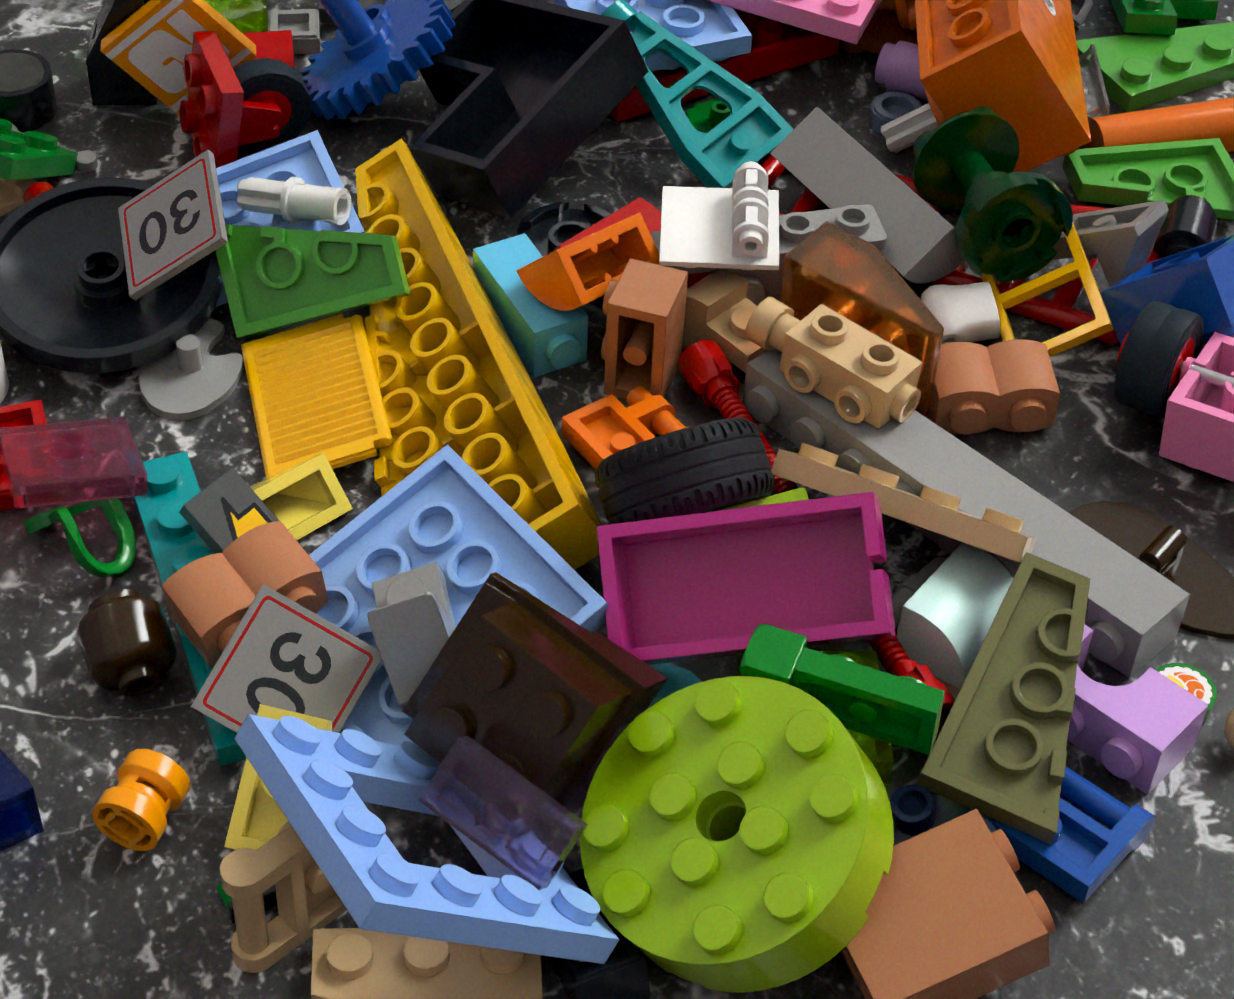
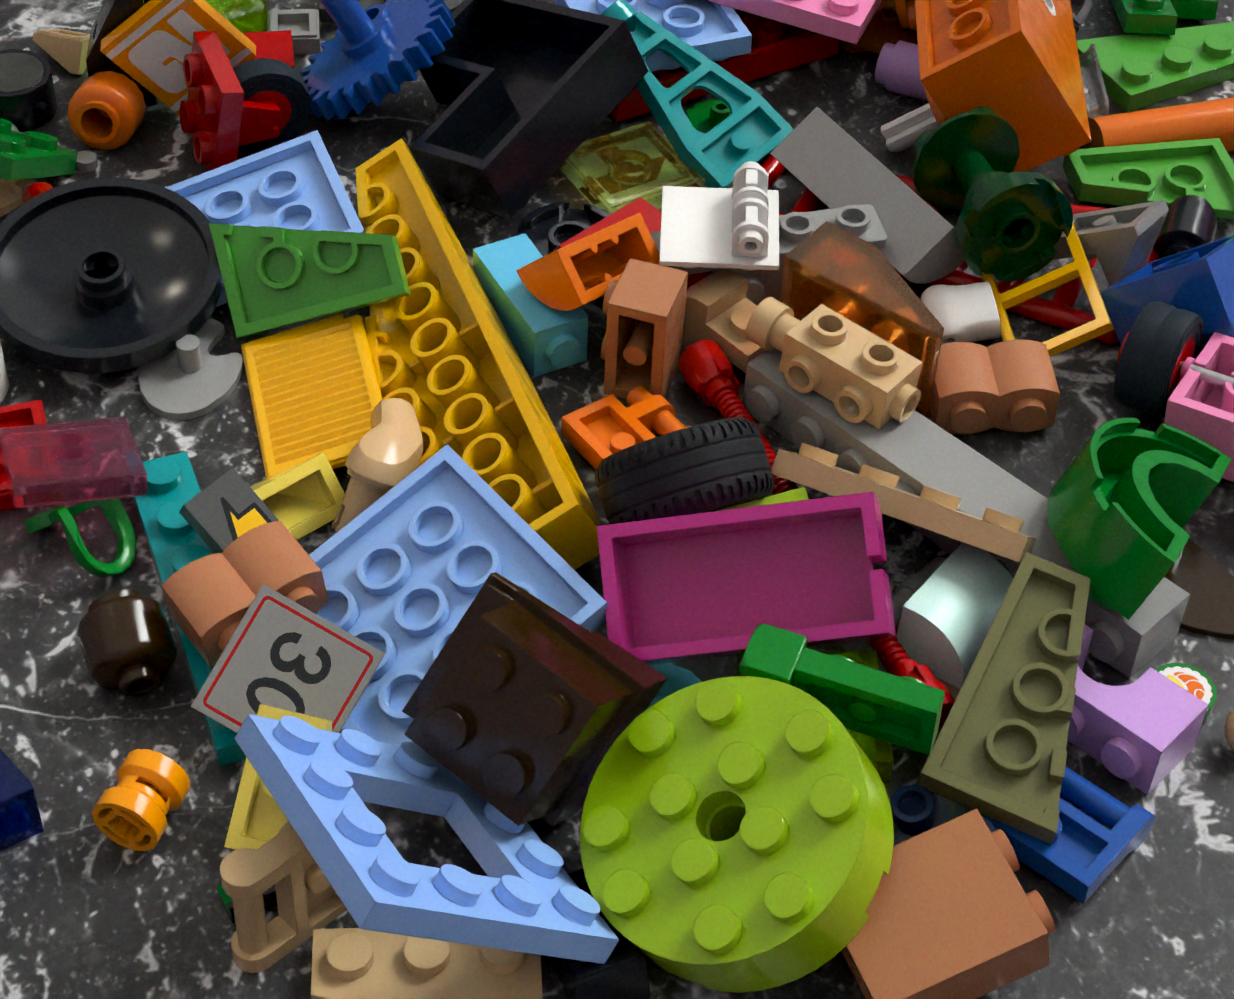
light grey piece [118,150,228,301] -> none
white axle [237,177,351,225] -> none
light grey slope [367,562,456,710] -> none
clear purple plate [418,736,588,890] -> none
sand blue tile [869,91,922,135] -> none
none -> tan slope [33,28,90,75]
none -> orange head [67,71,146,151]
none -> tan arm [331,398,423,532]
none -> clear yellow tile [559,121,705,214]
none -> green brick [1047,417,1232,620]

